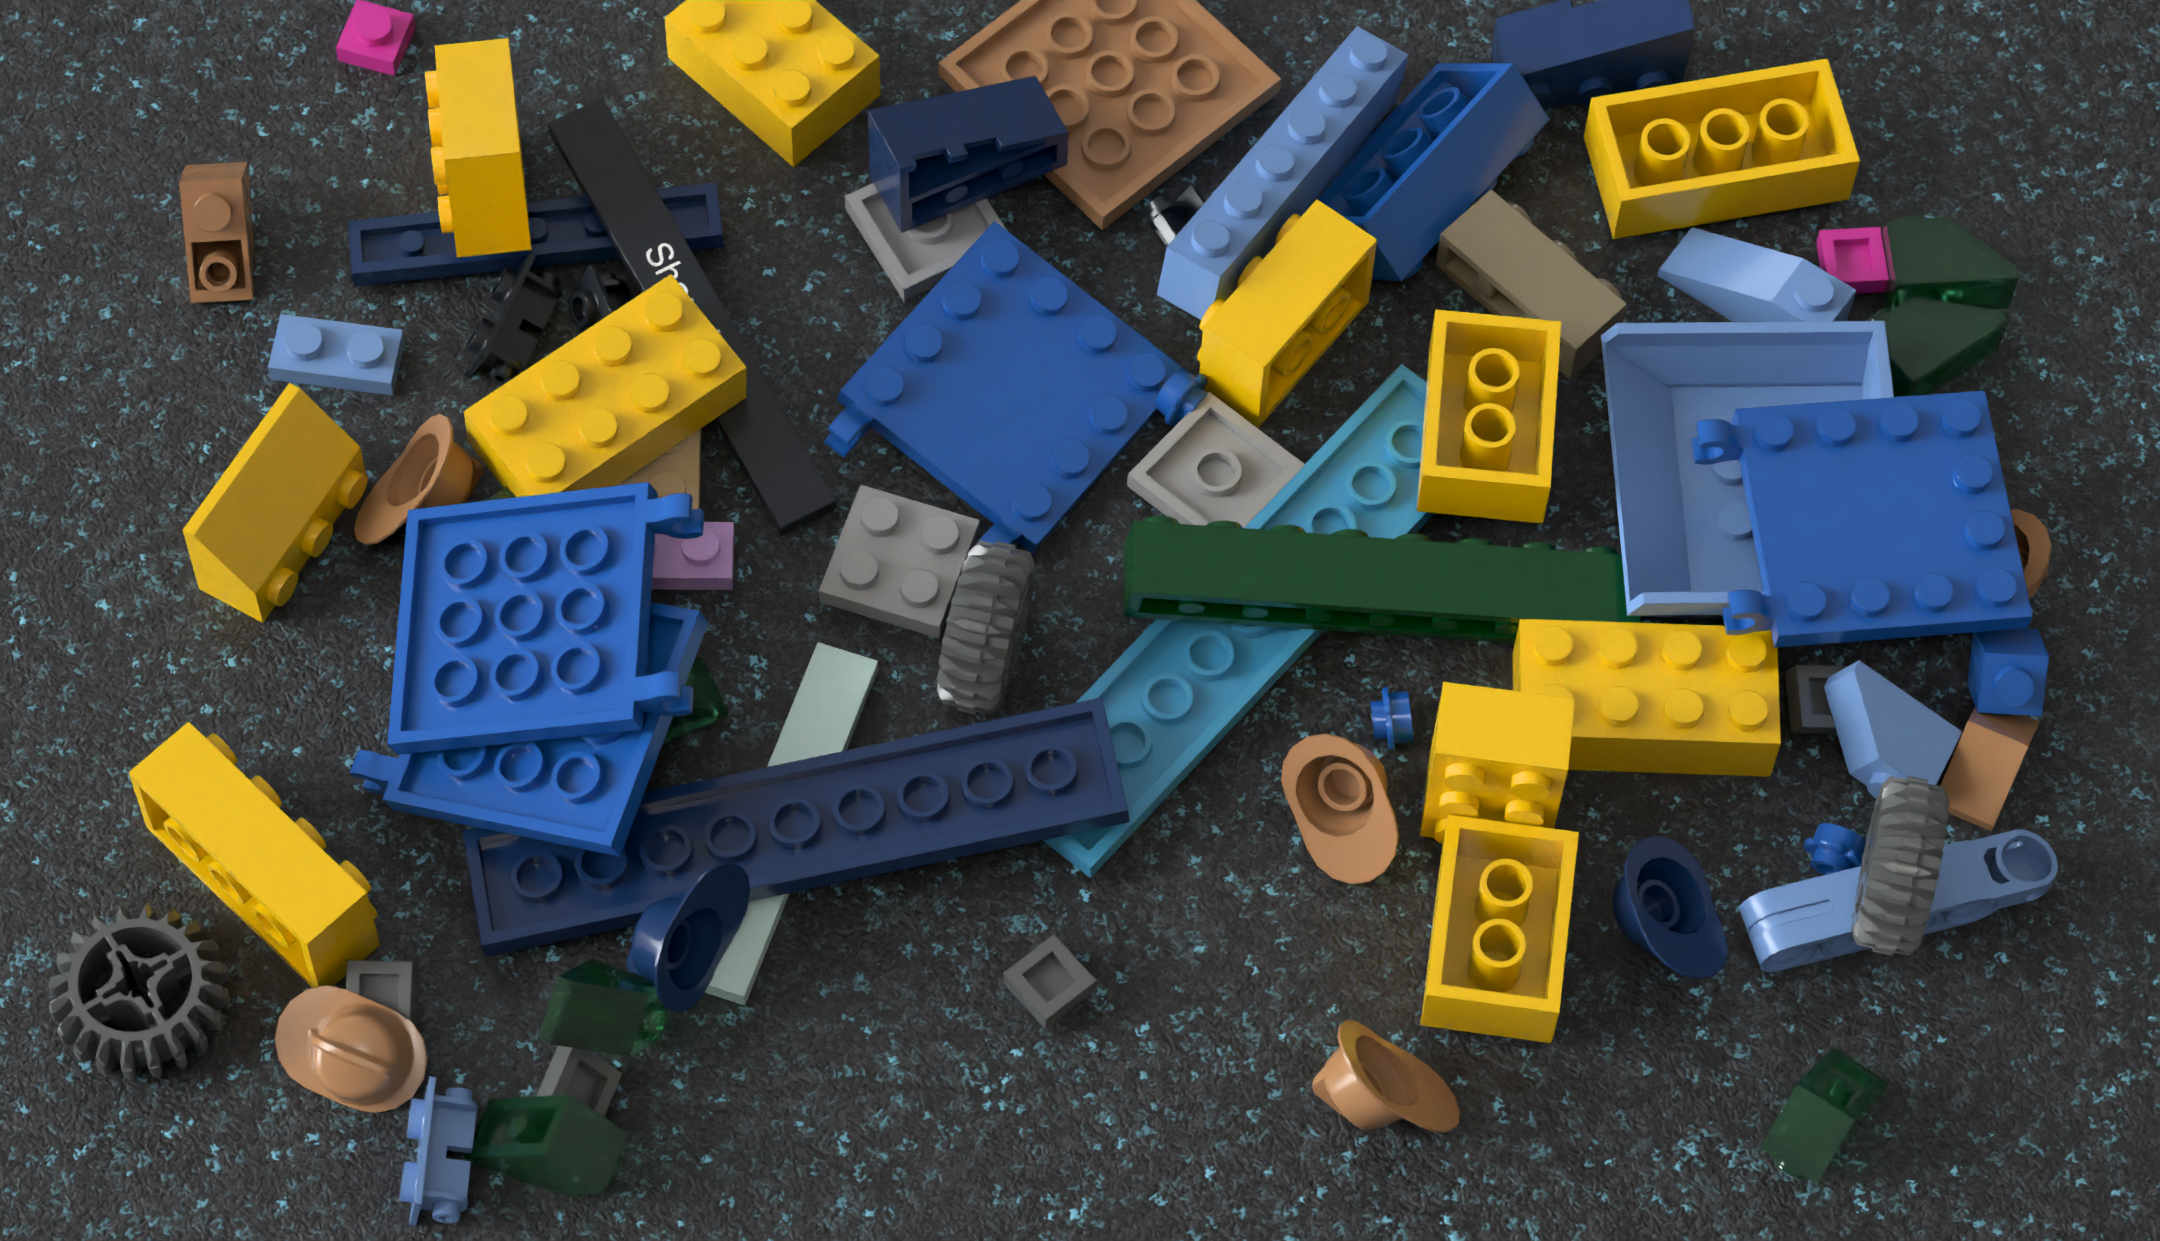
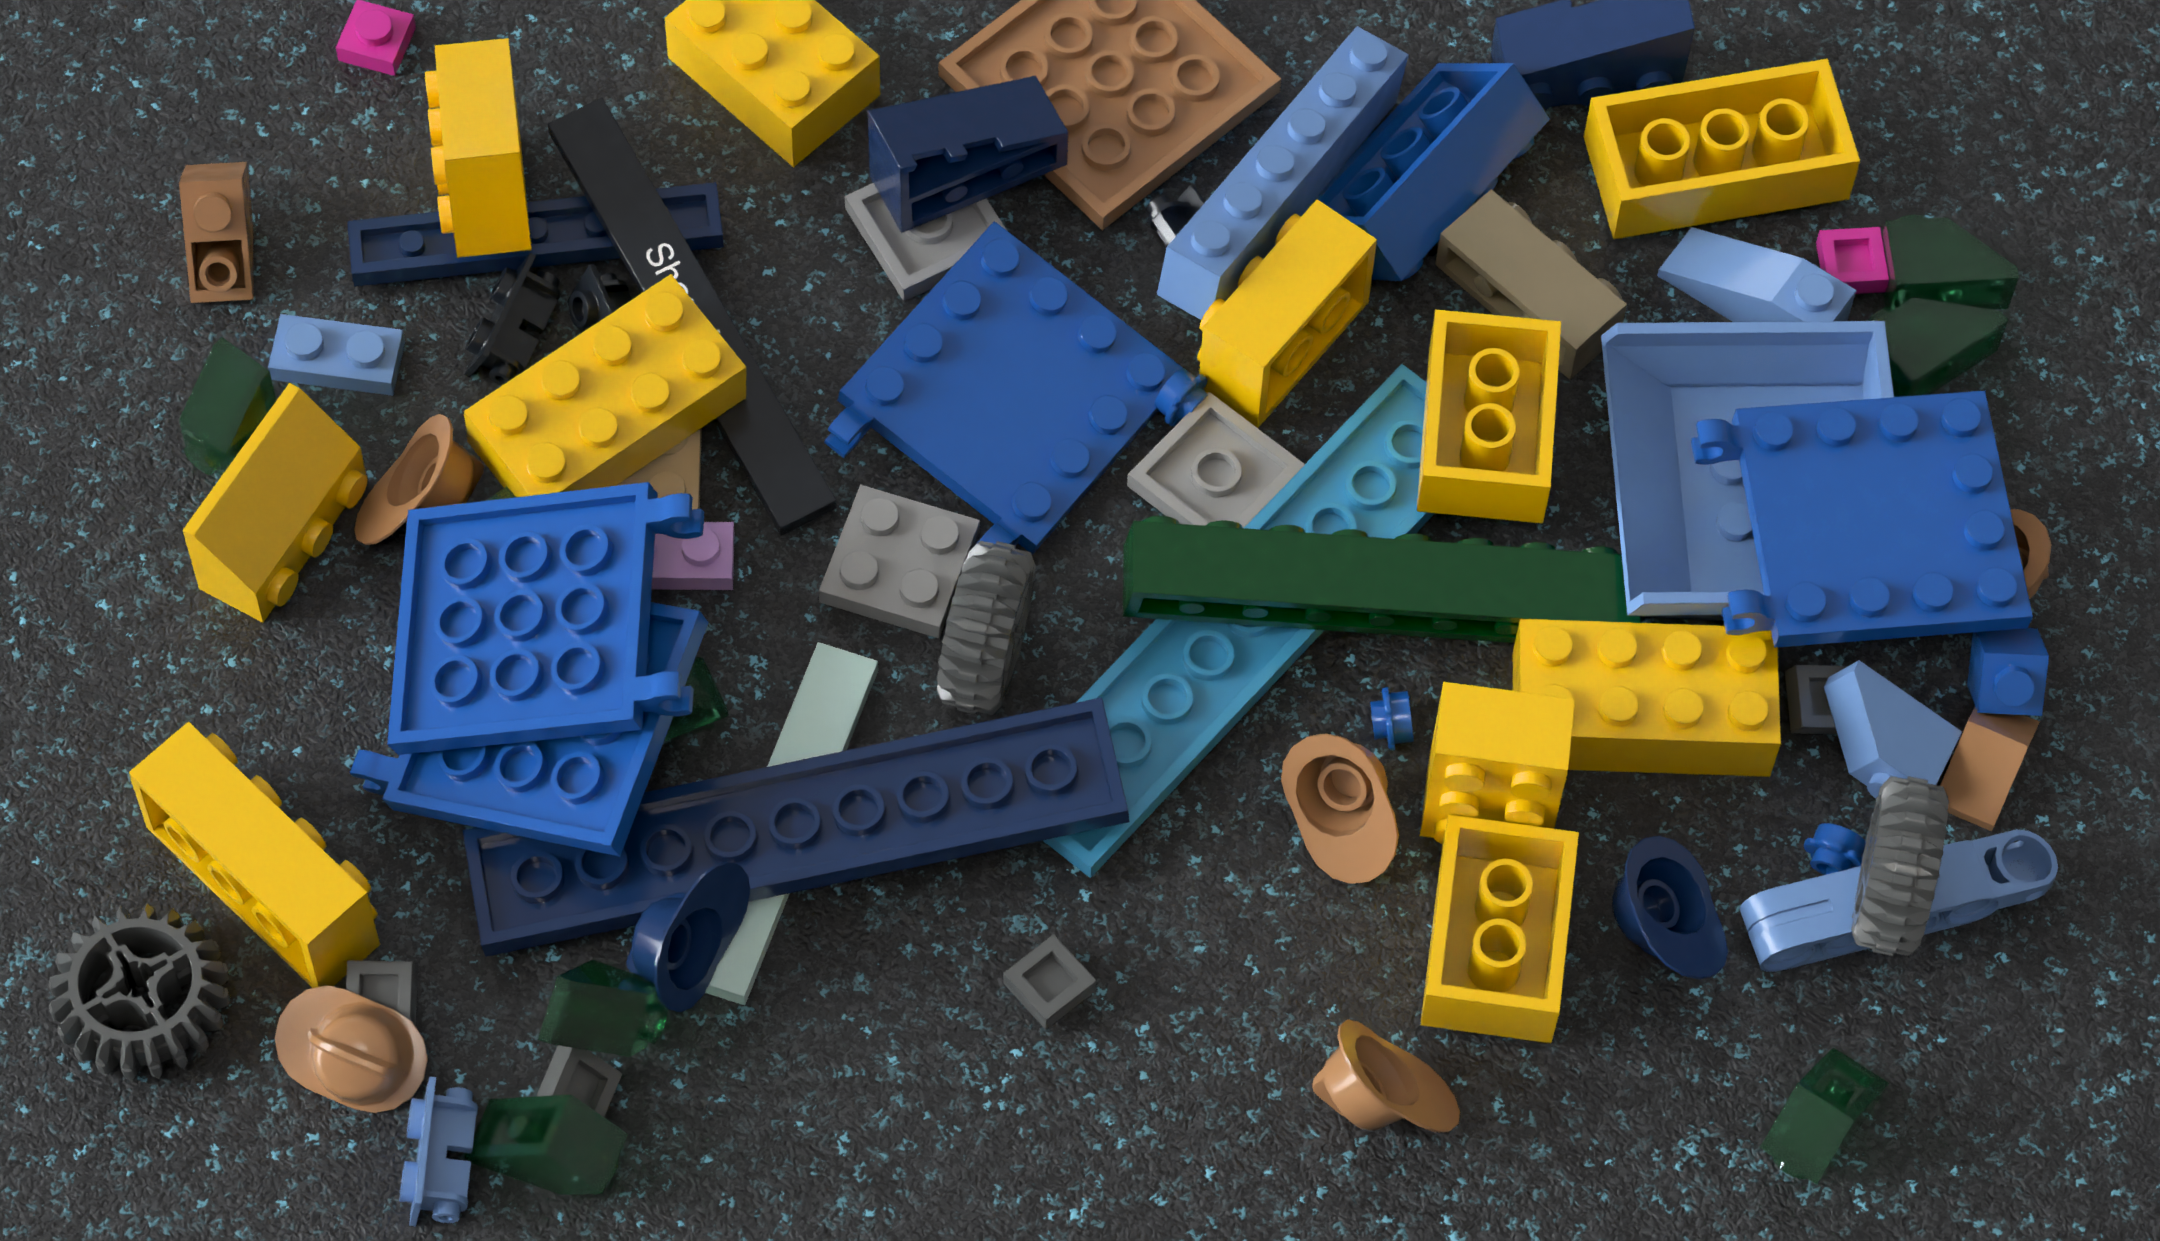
none -> clear green slope [179,337,277,476]

